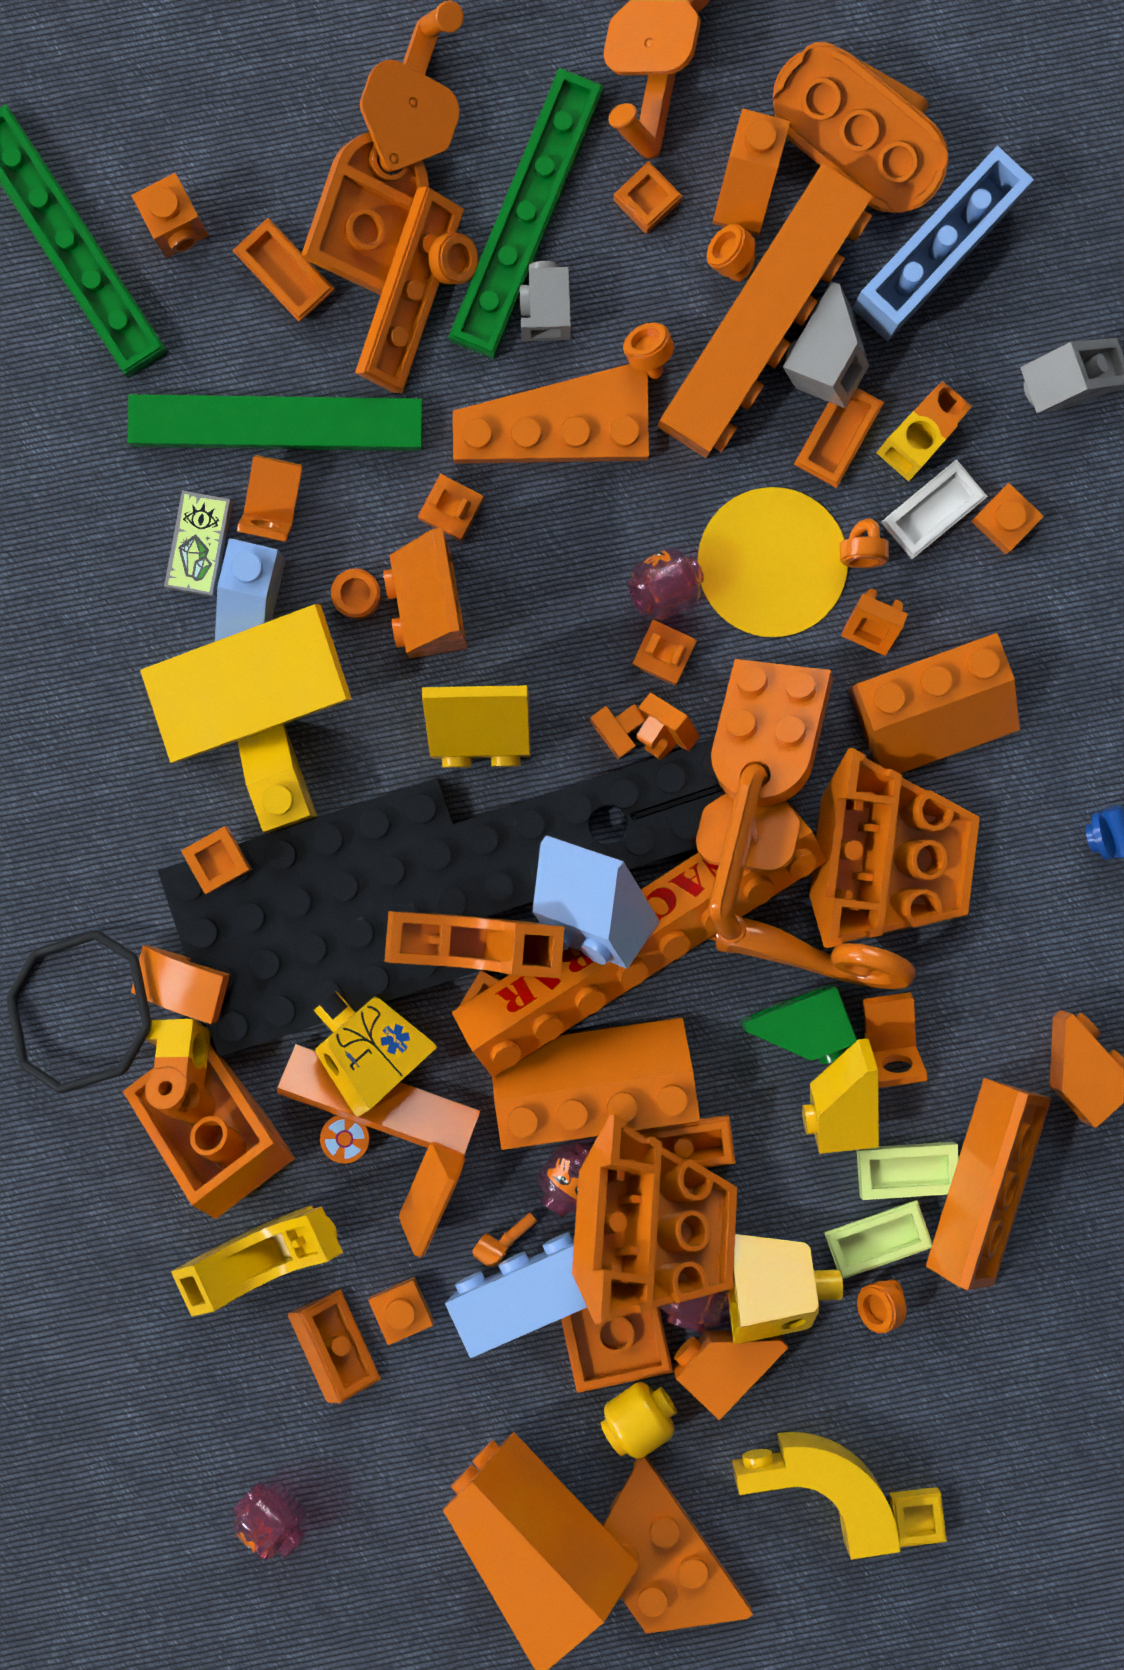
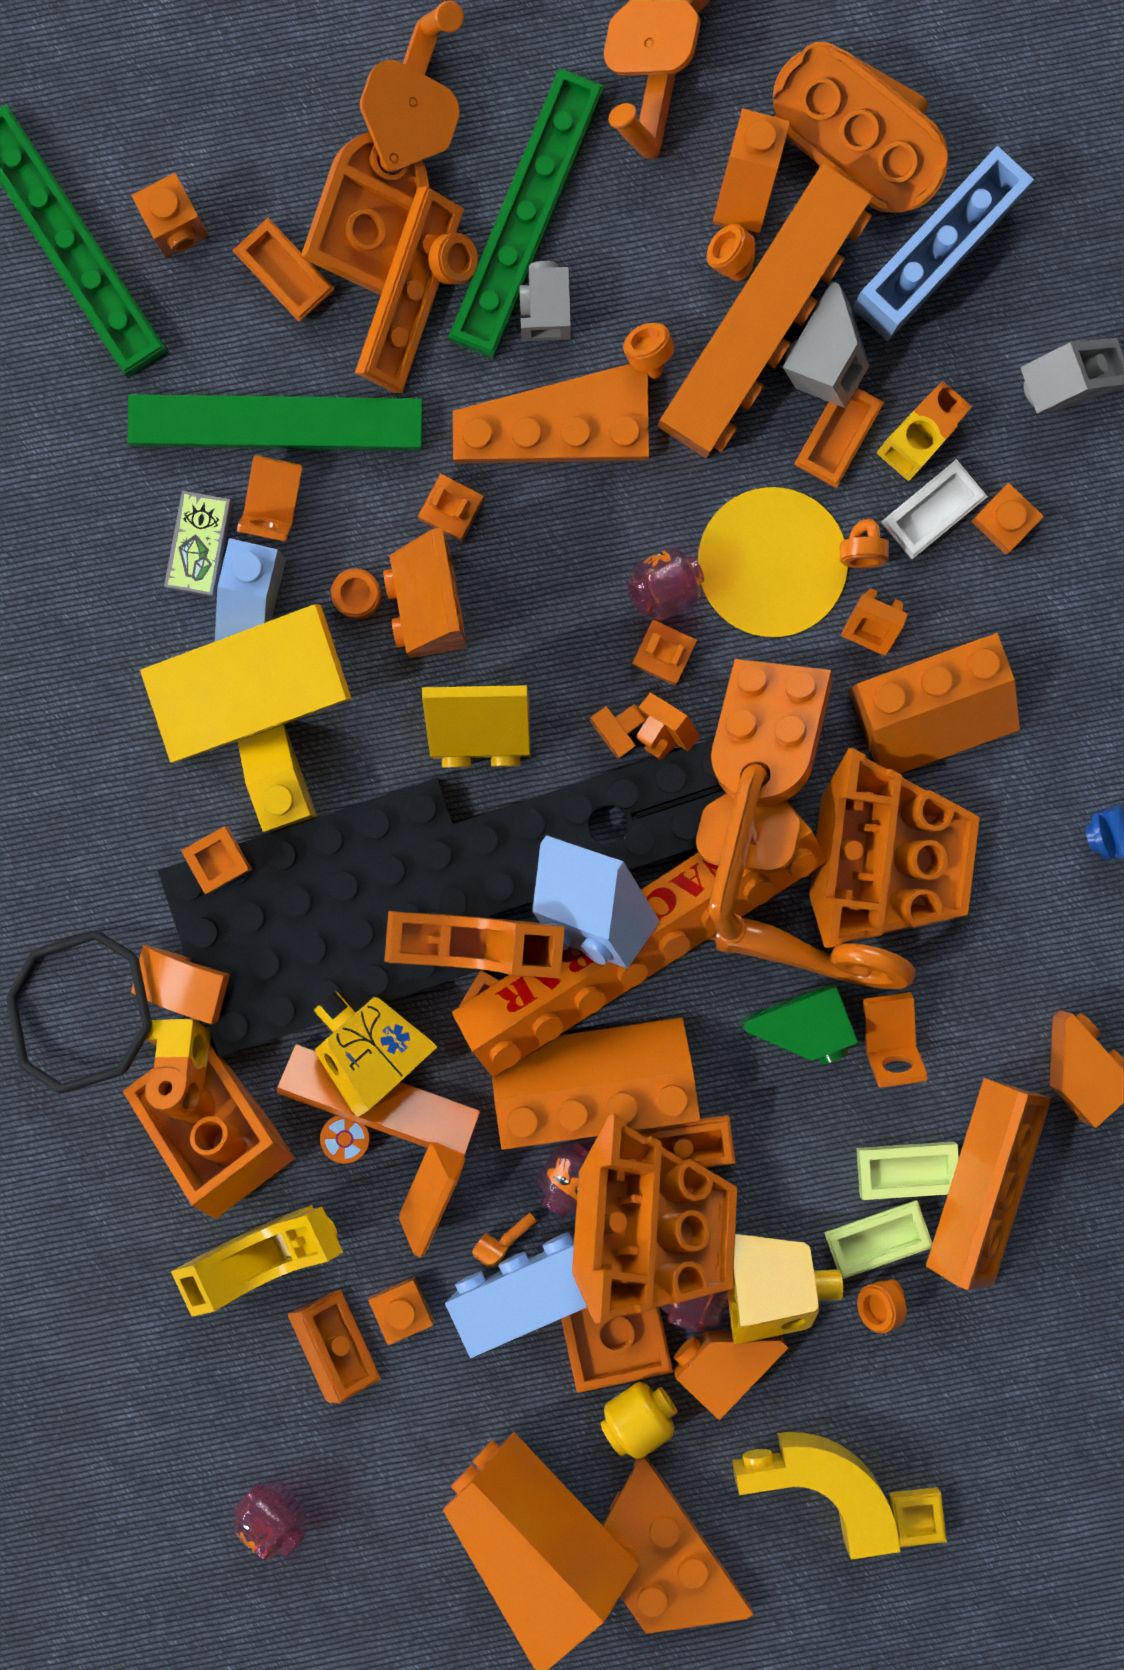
orange tile [613,161,682,235] -> none
yellow slope [802,1038,879,1154] -> none

